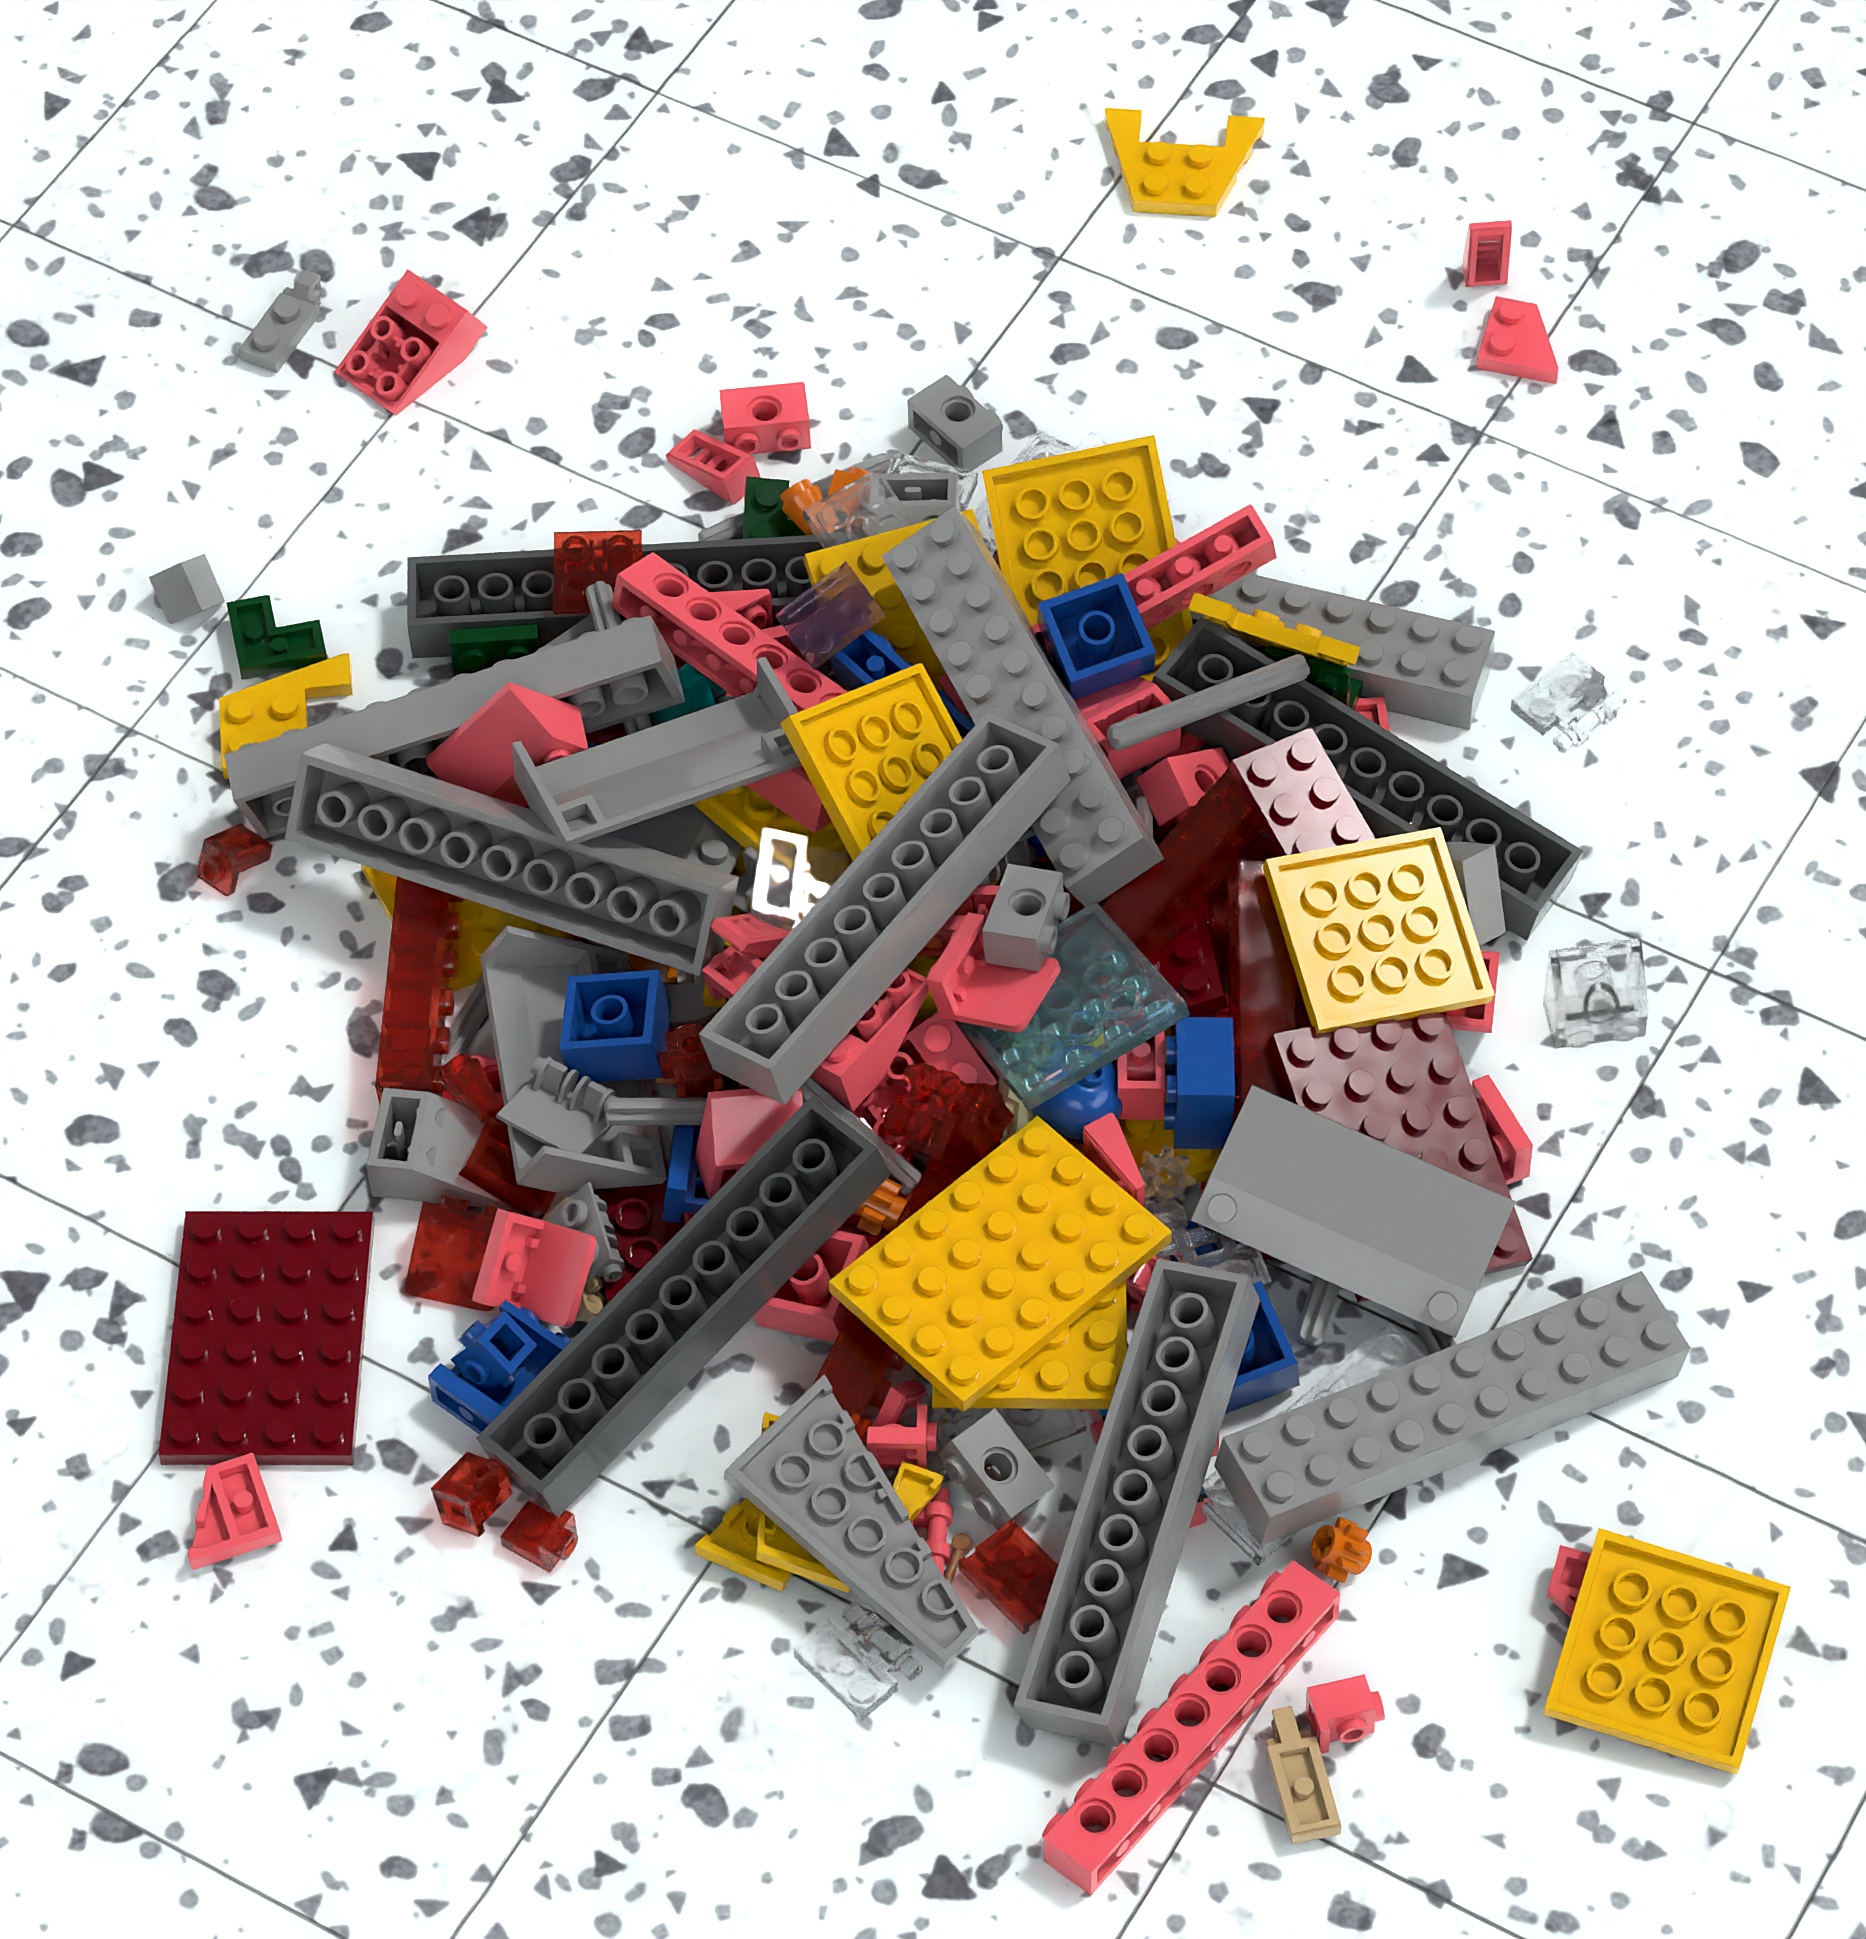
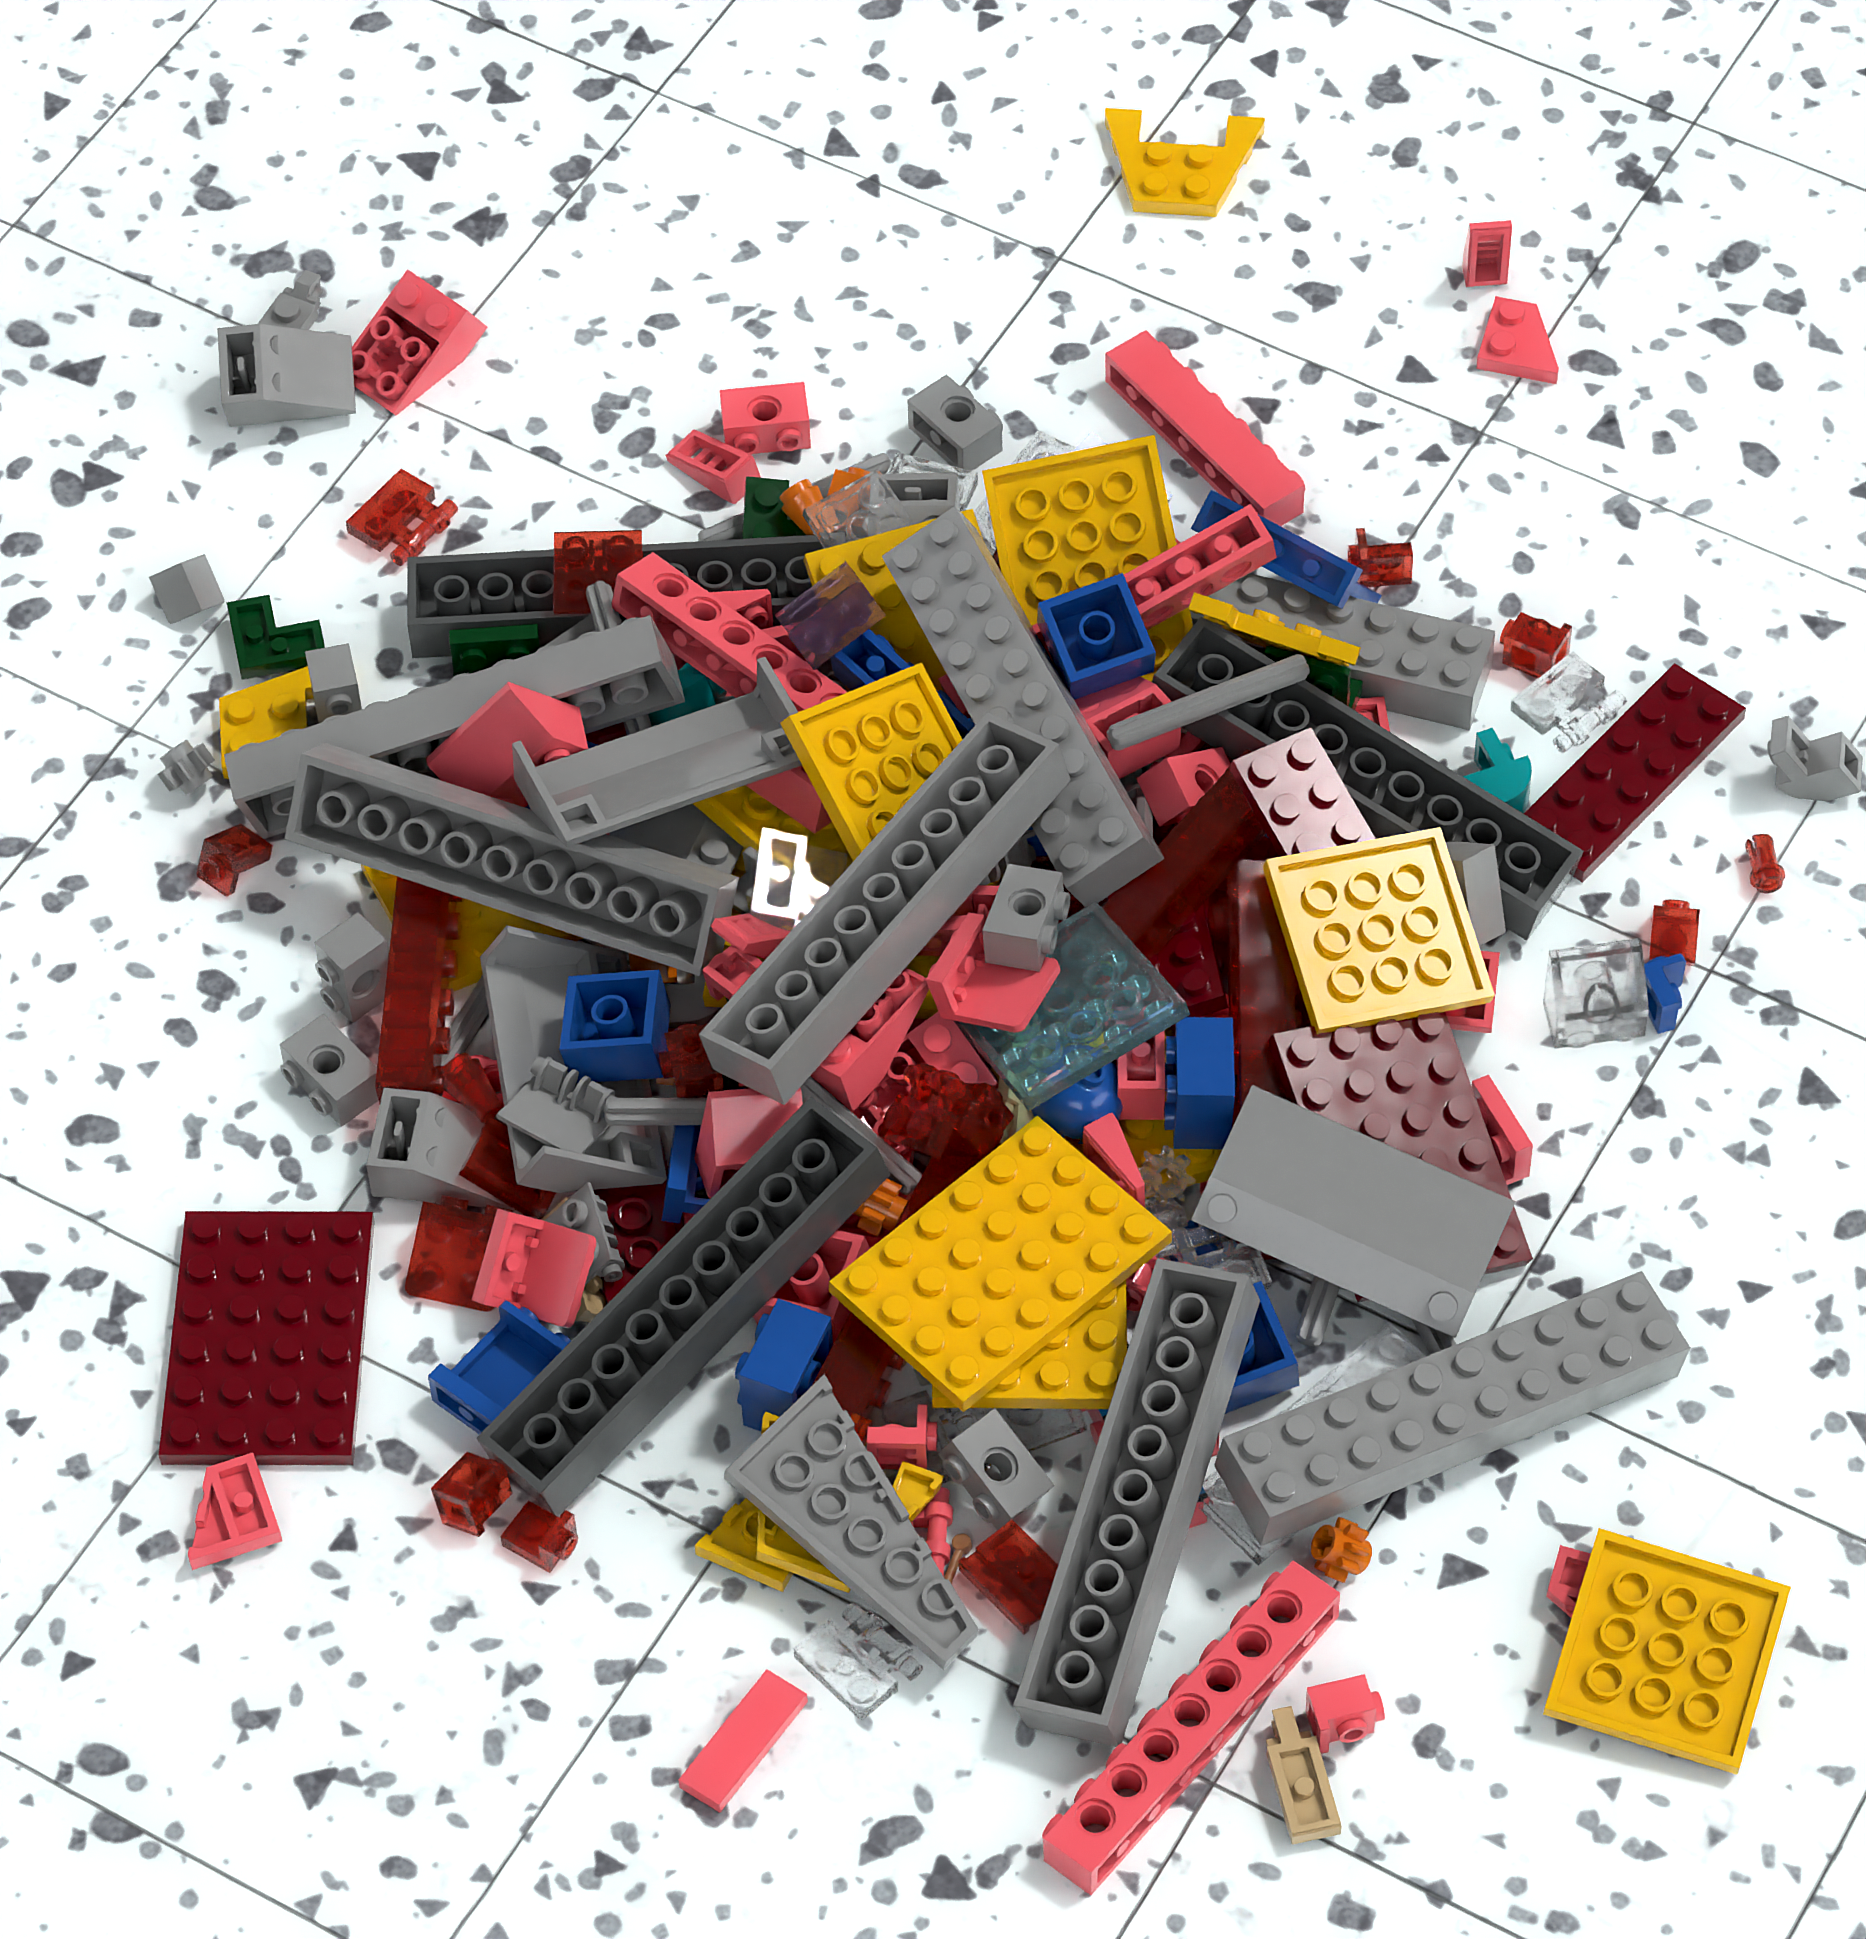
blue brick [450,1311,537,1393] -> none
coral tile [873,1379,927,1427] -> none
none -> light grey gear [157,739,215,795]
none -> light grey slope [217,324,356,427]
none -> light grey brick [279,1014,383,1127]
none -> light grey brick [305,643,362,724]
none -> light grey brick [314,912,395,1023]
none -> clear red plate [346,468,458,566]
none -> coral tile [678,1669,808,1813]
none -> blue brick [735,1298,835,1431]
none -> coral brick [1105,330,1306,526]
none -> blue fence [1191,490,1382,609]
none -> clear red bracket [1347,528,1413,587]
none -> teal brick [1463,727,1532,814]
none -> clear red brick [1500,612,1572,684]
none -> dark red plate [1524,663,1746,883]
none -> blue bracket [1636,953,1686,1034]
none -> clear red bracket [1648,899,1700,966]
none -> clear red pin [1745,834,1786,894]
none -> light grey brick [1767,716,1863,801]

